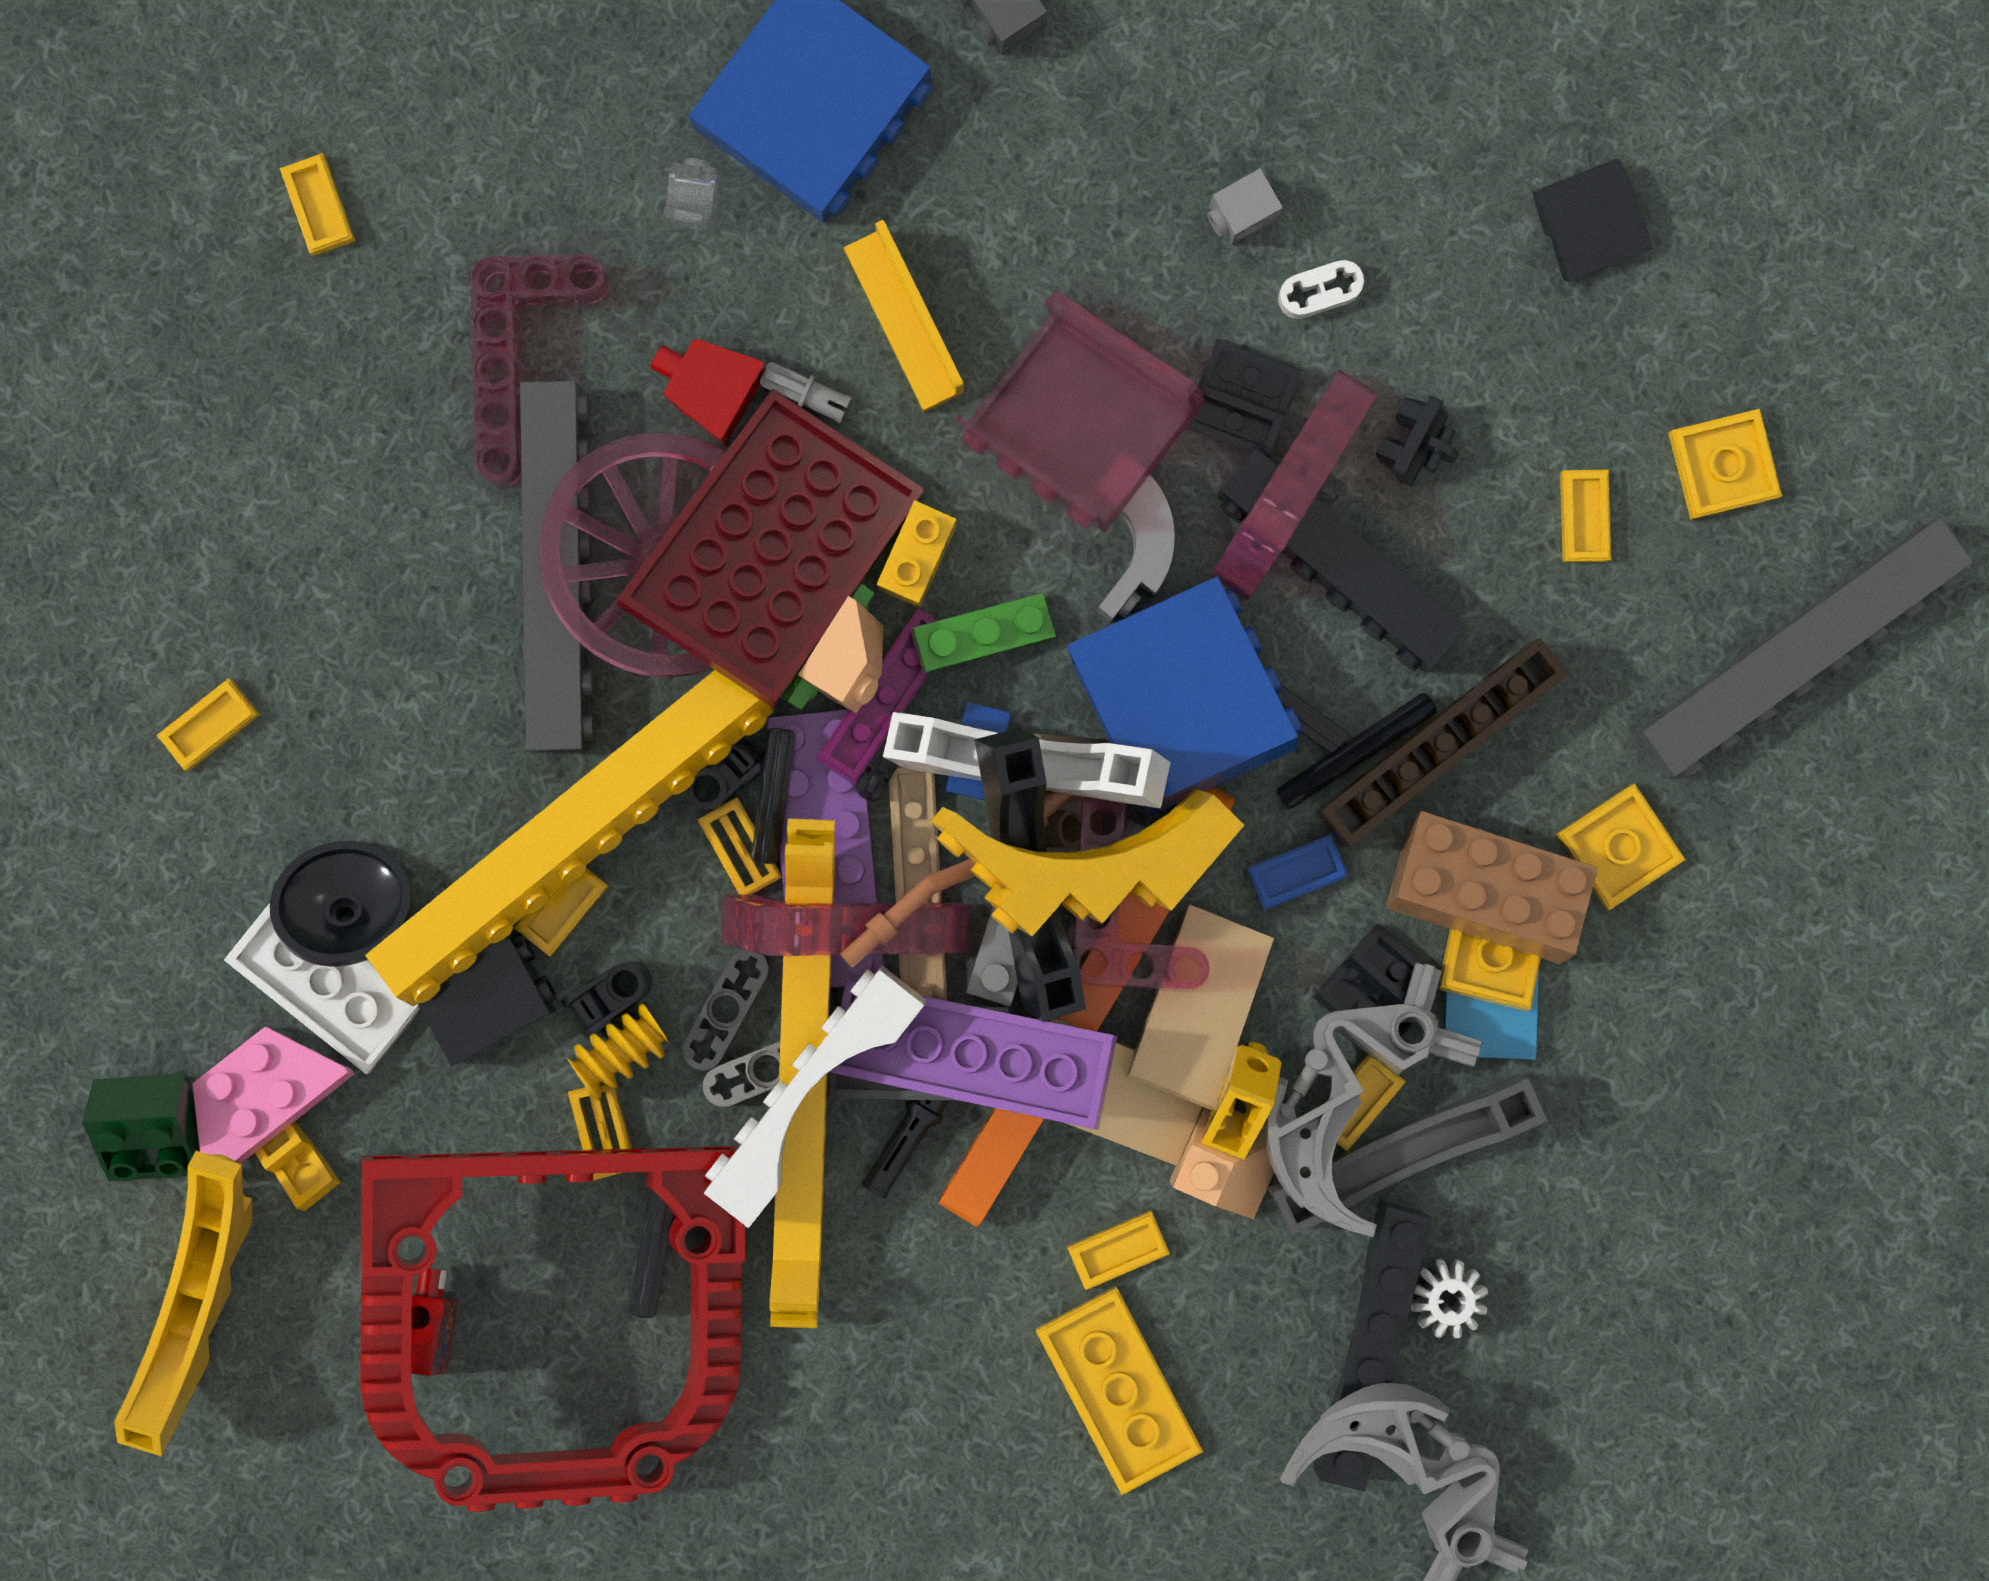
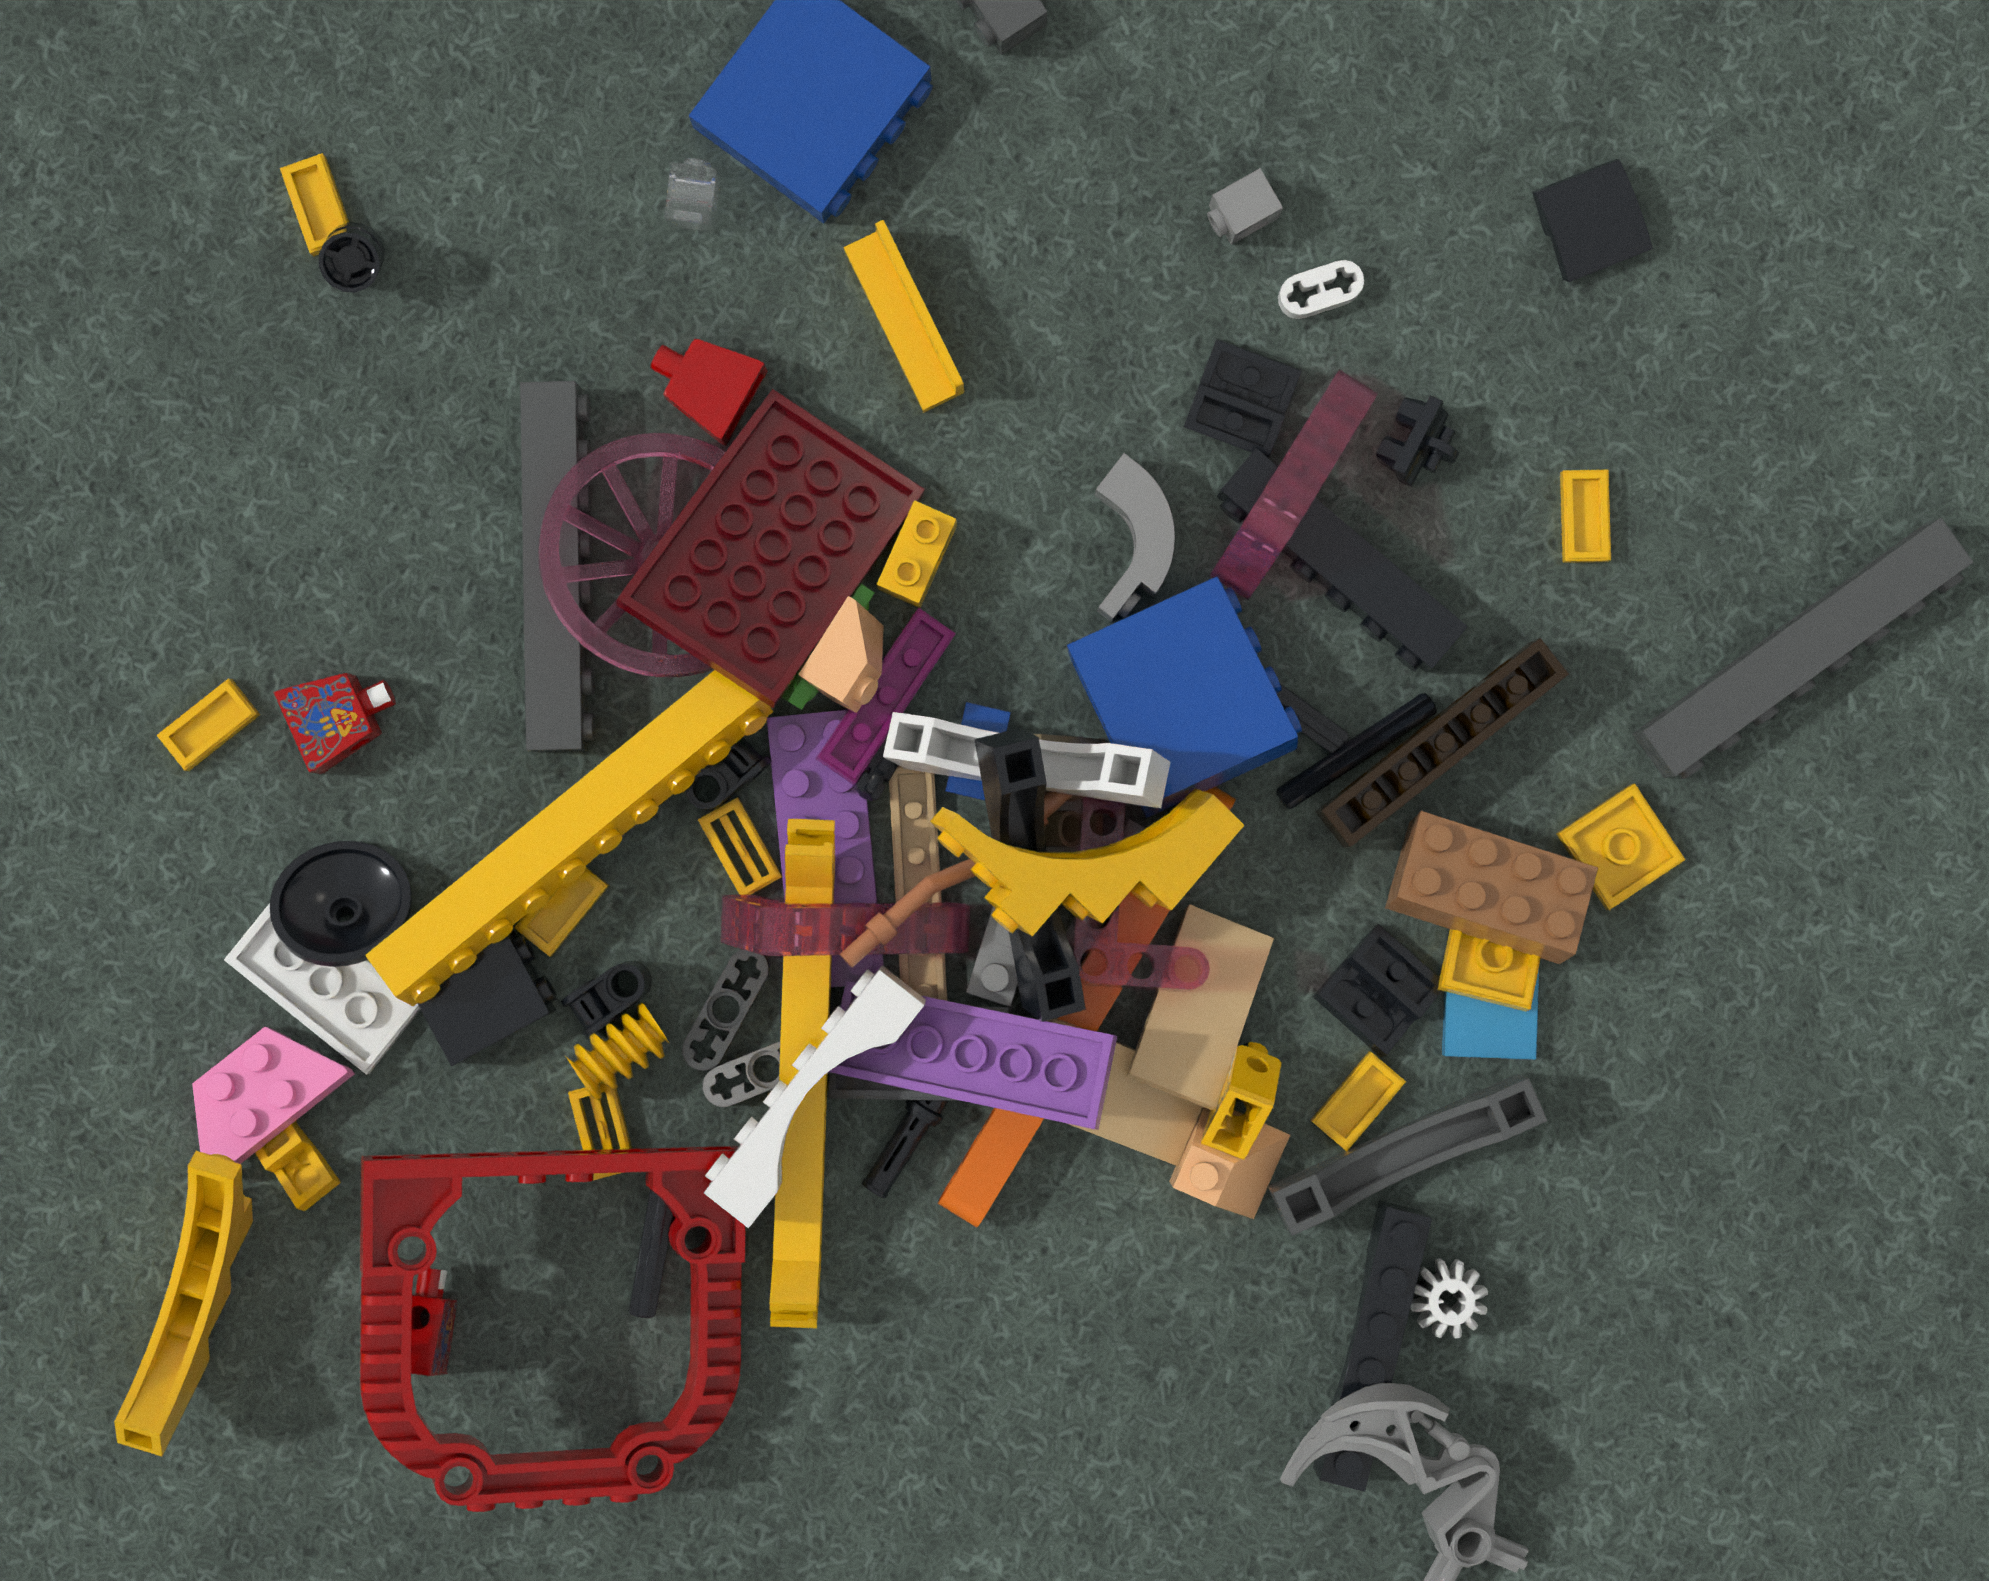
dark green slope [82,1073,200,1181] -> none
clear pink beam [470,254,610,487] -> none
black axle [751,727,795,864] -> none
light grey axle [760,362,852,424] -> none
bright green plate [911,593,1056,674] -> none
clear pink panel [954,290,1206,533] -> none
yellow tile [1035,1286,1203,1495] -> none
yellow tile [1067,1210,1170,1290] -> none
blue tile [1246,834,1349,910] -> none
light grey piece [1264,963,1481,1238] -> none
yellow tile [1668,409,1782,520] -> none
none -> torso [273,673,396,774]
none -> black wheel [319,222,385,293]

